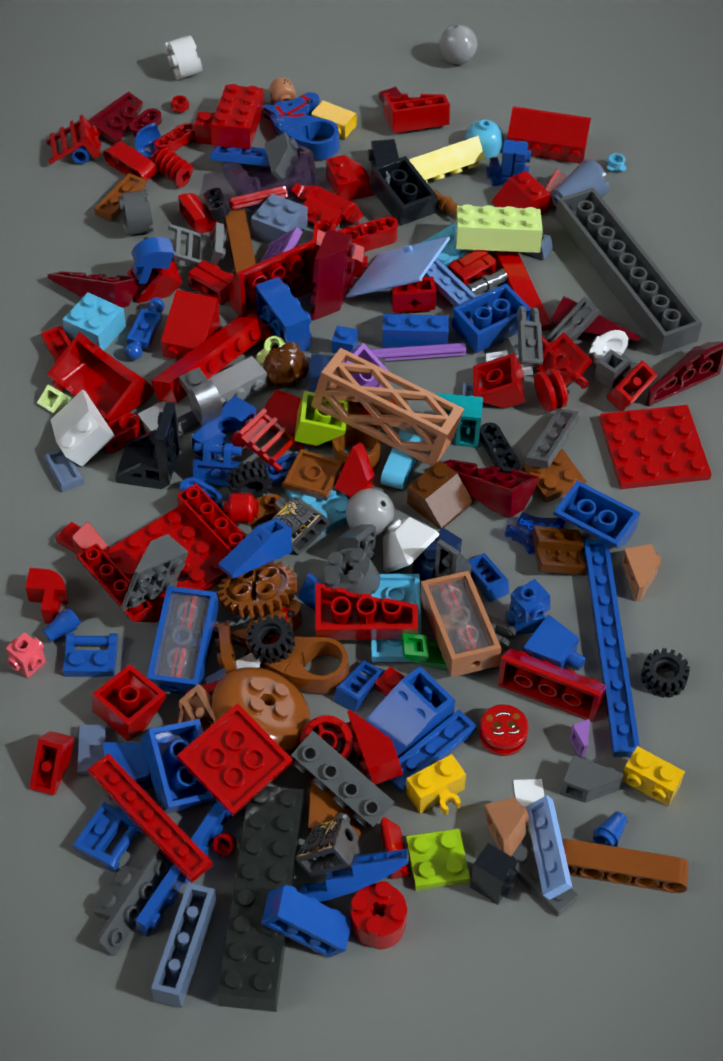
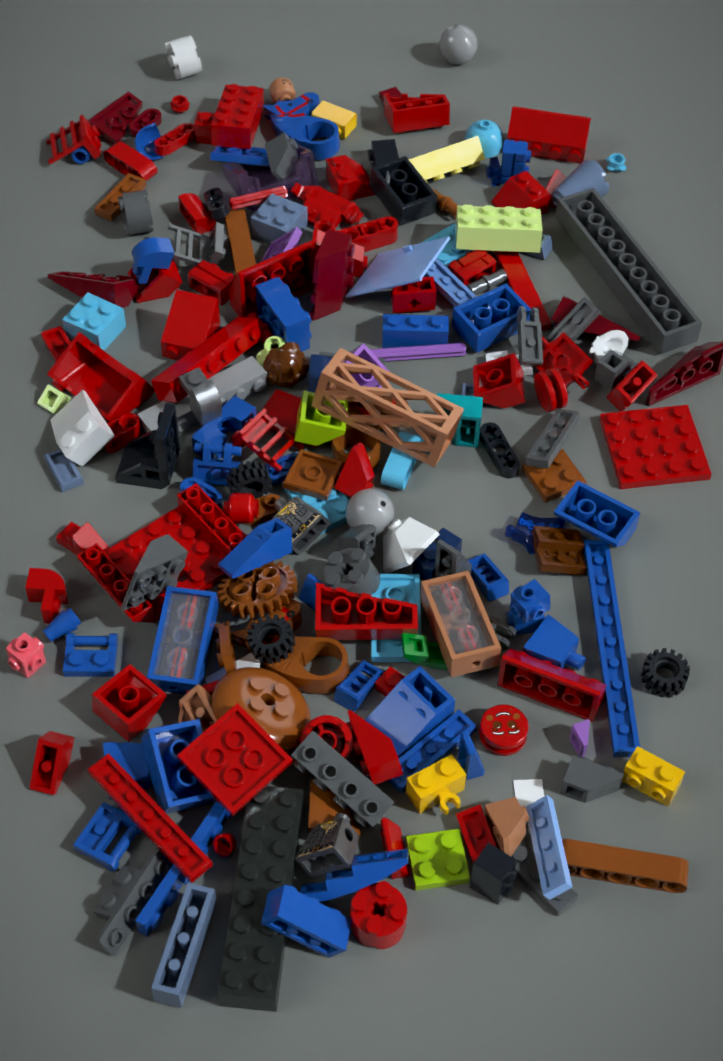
sand blue tile [77,724,107,776] -> none
blue plate [125,297,164,360] -> none
red piece [150,148,193,188] -> none
blue brick [332,326,358,353] -> none
reddish brown slope [407,461,473,530] -> none
dark red wedge [443,459,539,518] -> none
blue cone [593,811,628,847] -> none
nougat slope [621,544,661,601] -> none
none -> red plate [456,804,497,863]
none -> blue slope [457,731,485,780]

